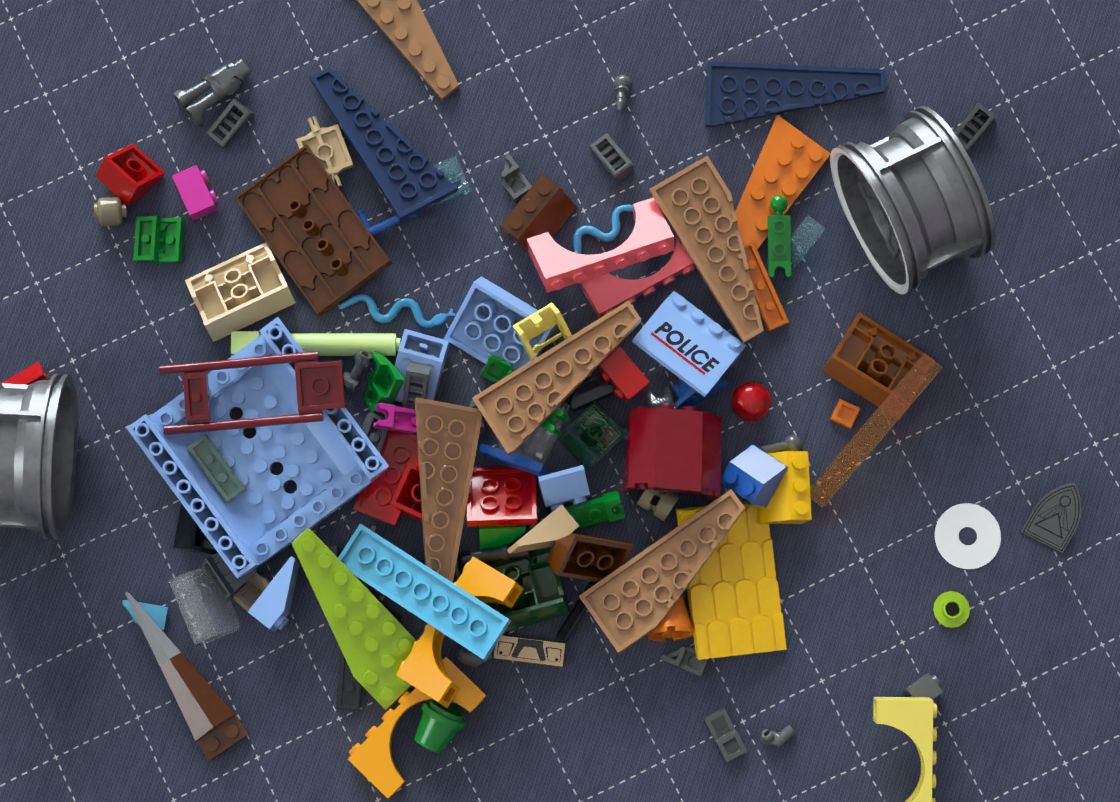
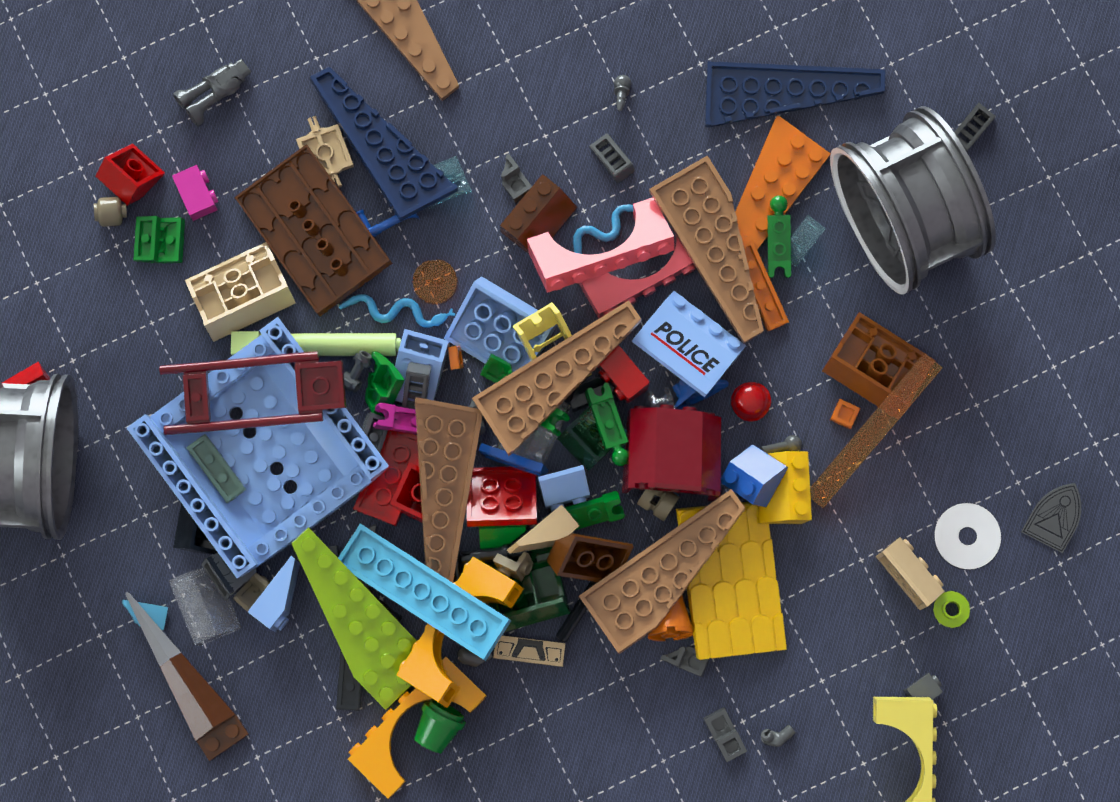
dark grey slope [206,99,254,148] -> none
none -> clear orange tile [413,259,458,305]
none -> orange tile [448,346,464,370]
none -> dark tan bracket [493,552,533,582]
none -> green plate [585,383,628,466]
none -> tan slope [876,537,945,610]

